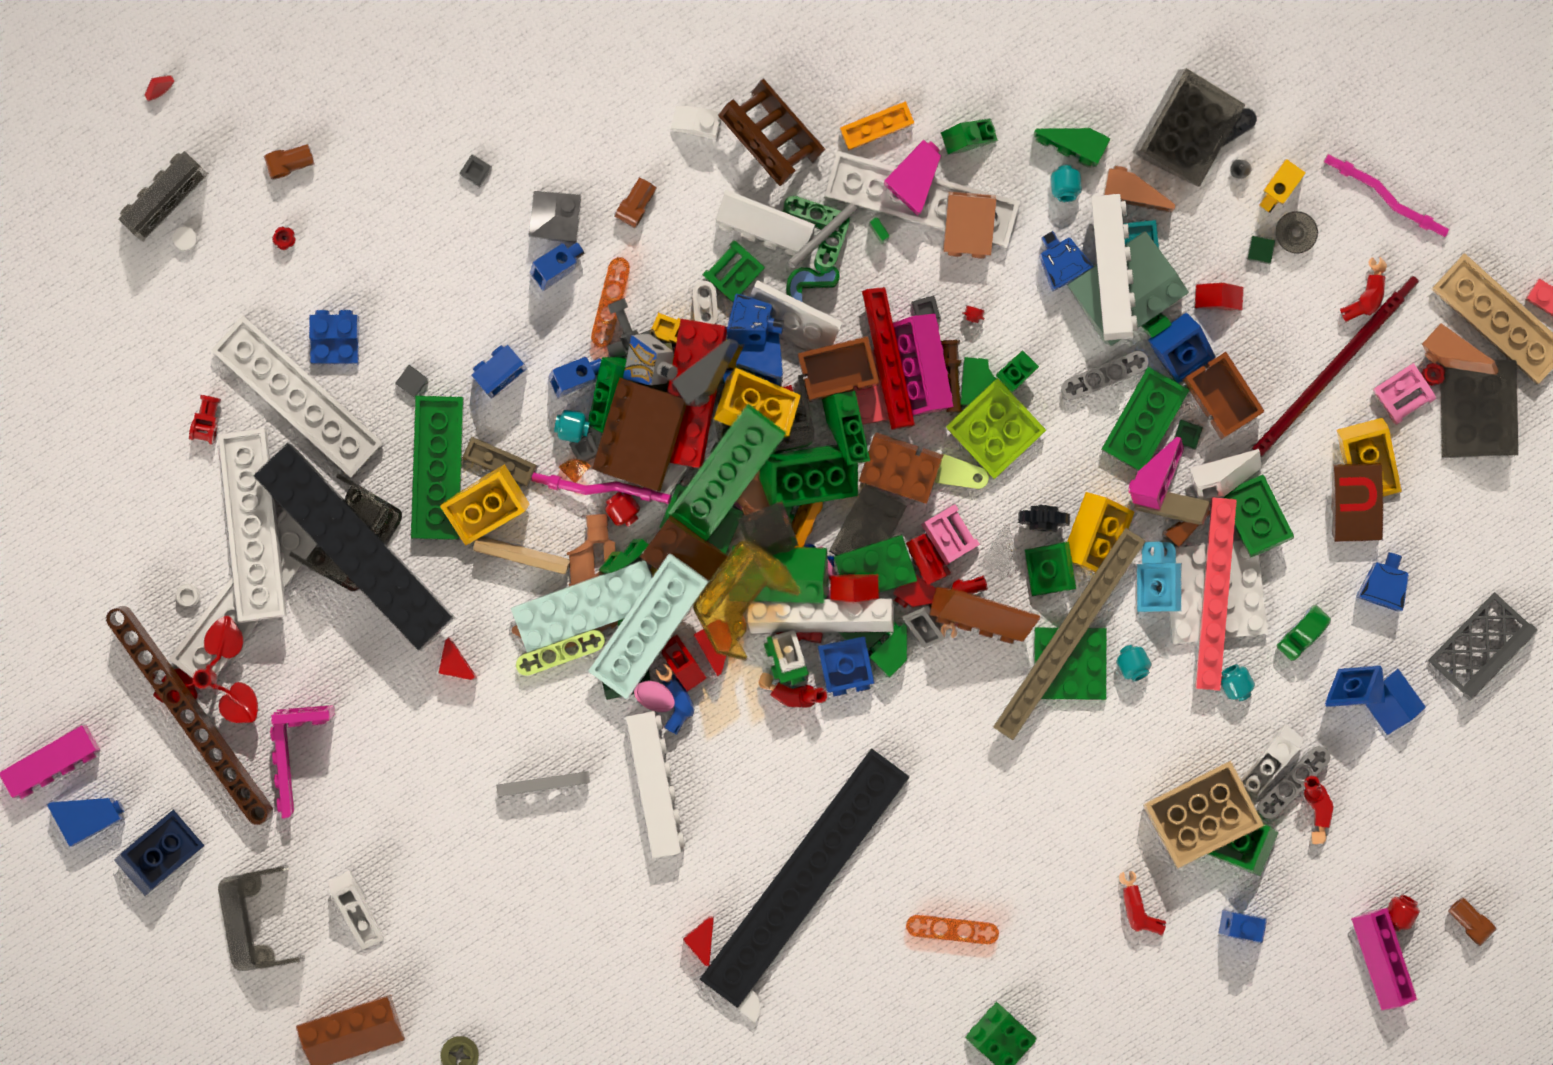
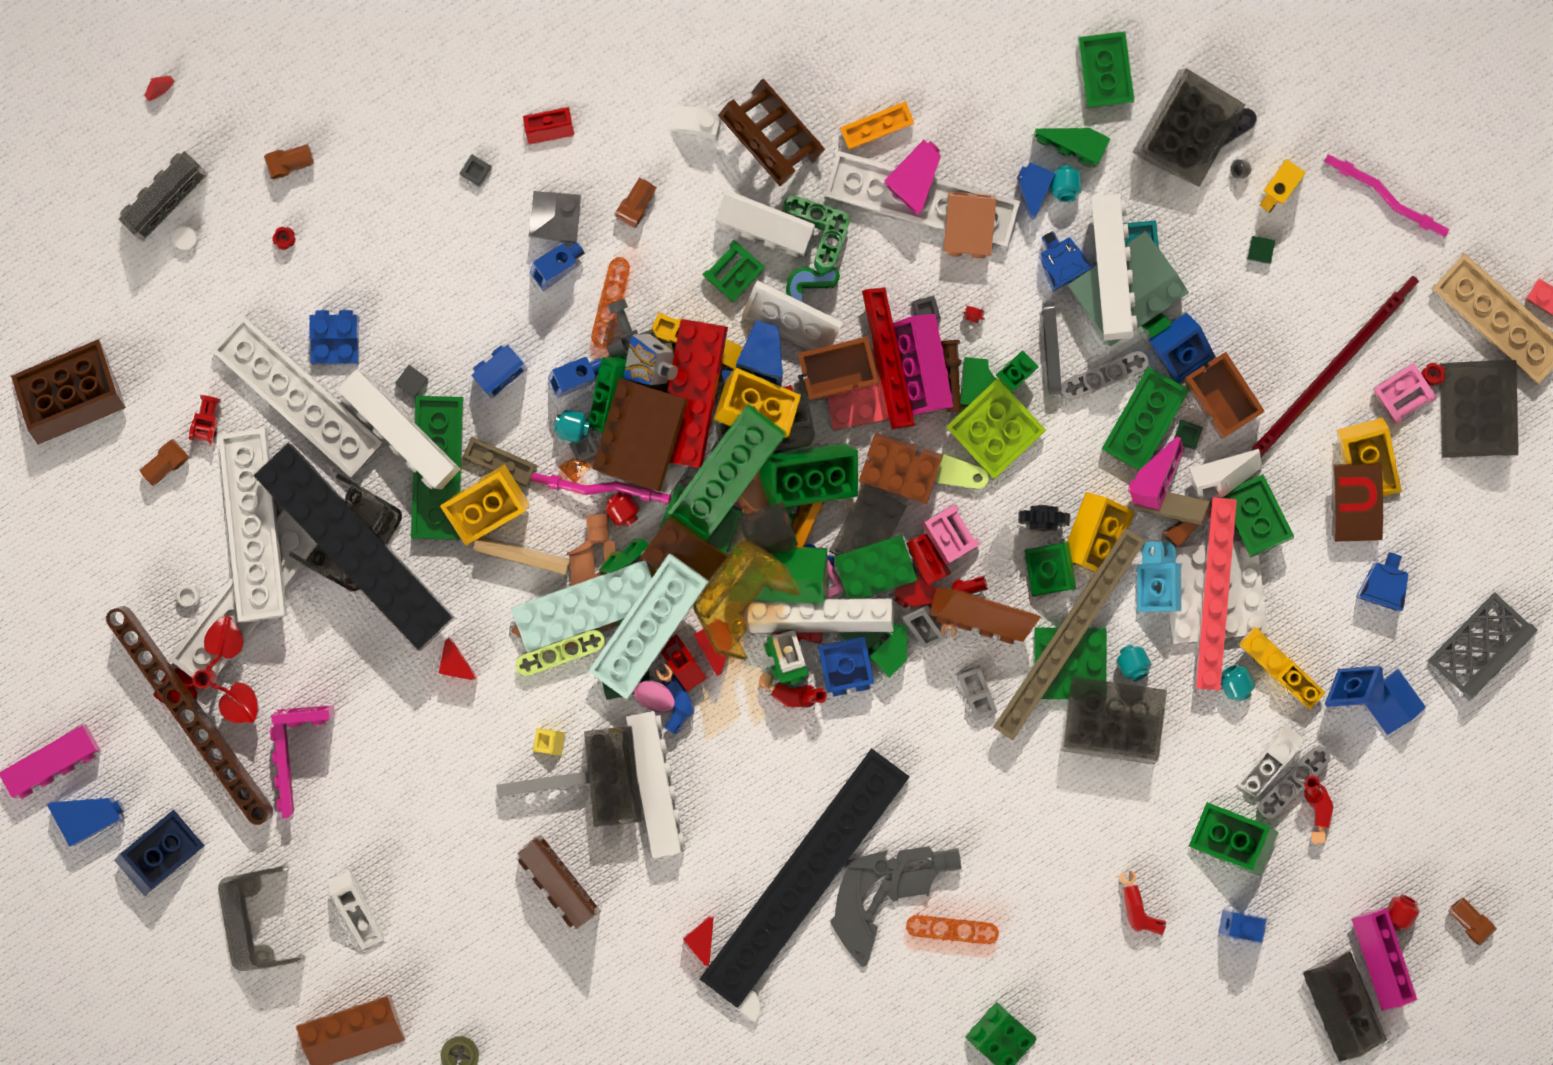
dark grey slope [672,338,739,407] -> none
white plate [692,281,718,324] -> none
blue torso [727,294,784,345] -> none
light grey bar [787,203,857,269] -> none
green slope [822,391,870,465] -> none
red slope [830,574,879,603] -> none
green tile [869,217,889,245] -> none
green slope [940,118,998,155] -> none
nougat slope [1103,166,1175,213] -> none
tan slope [1143,761,1264,869] -> none
red slope [1195,283,1244,311] -> none
clear smoke piece [1275,211,1318,254] -> none
green animal [1277,605,1331,661] -> none
red arm [1340,257,1387,322] -> none
nougat slope [1422,323,1499,375] -> none
none -> reddish brown slope [11,339,126,445]
none -> dark orange piece [139,439,189,486]
none -> white brick [337,369,461,490]
none -> reddish brown slope [517,835,600,929]
none -> red slope [523,107,574,144]
none -> light yellow slope [533,728,565,756]
none -> clear smoke slope [584,726,642,827]
none -> dark grey piece [830,846,962,967]
none -> light grey slope [957,665,998,721]
none -> blue slope [1017,162,1055,220]
none -> dark grey beam [1042,302,1062,395]
none -> clear smoke slope [1060,676,1167,765]
none -> green plate [1078,31,1135,109]
none -> yellow slope [1238,627,1326,710]
none -> clear smoke slope [1302,951,1387,1062]

